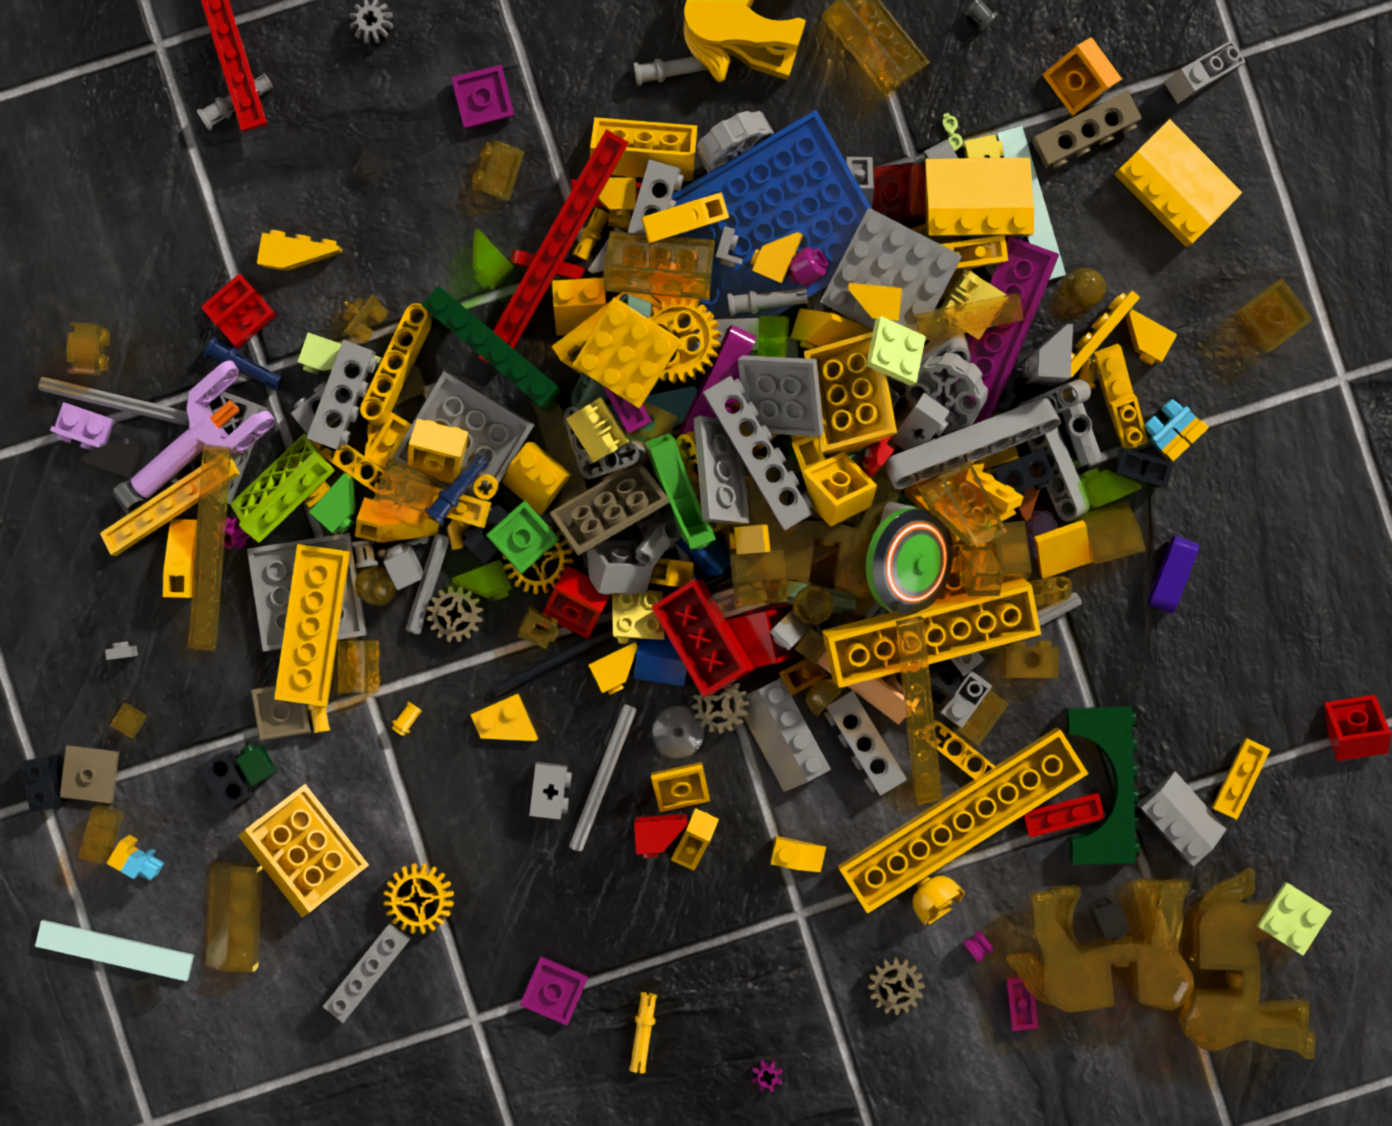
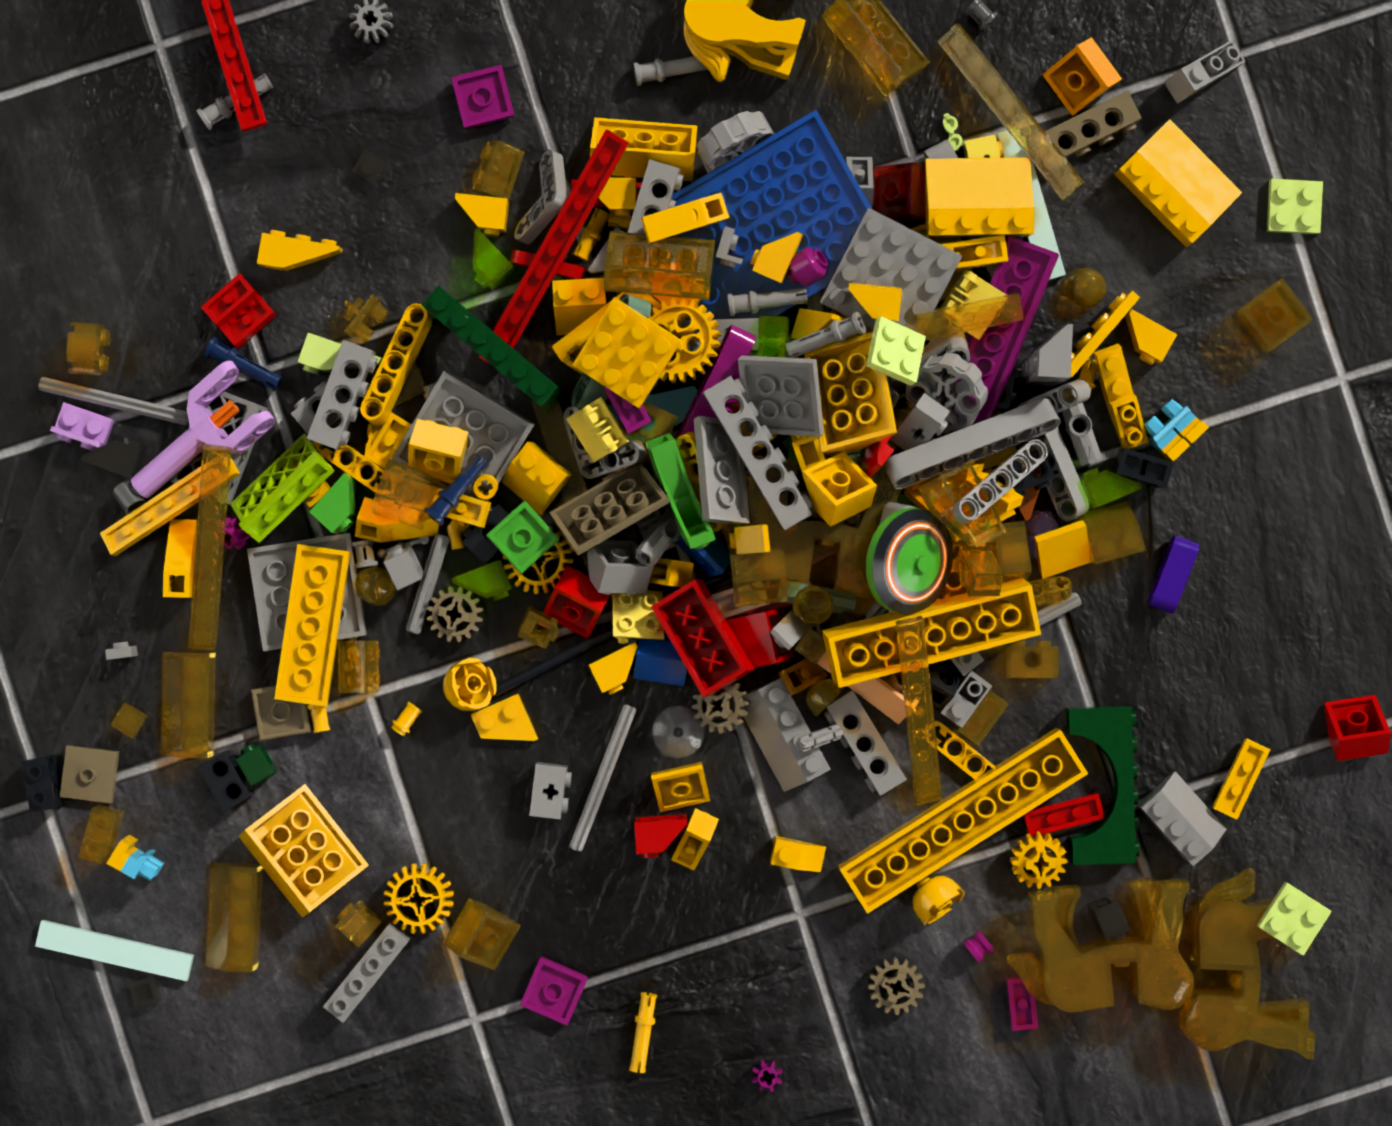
none -> clear yellow slope [161,651,215,758]
none -> clear yellow brick [335,900,382,948]
none -> yellow cylinder [443,658,496,711]
none -> clear yellow slope [443,898,521,970]
none -> yellow slope [455,193,509,237]
none -> light grey beam [514,149,567,245]
none -> light grey pin [786,312,866,358]
none -> light grey axle [796,724,843,752]
none -> clear yellow plate [938,24,1085,201]
none -> light grey beam [953,440,1048,524]
none -> yellow gear [1010,832,1068,889]
none -> yellowish green plate [1266,179,1323,234]

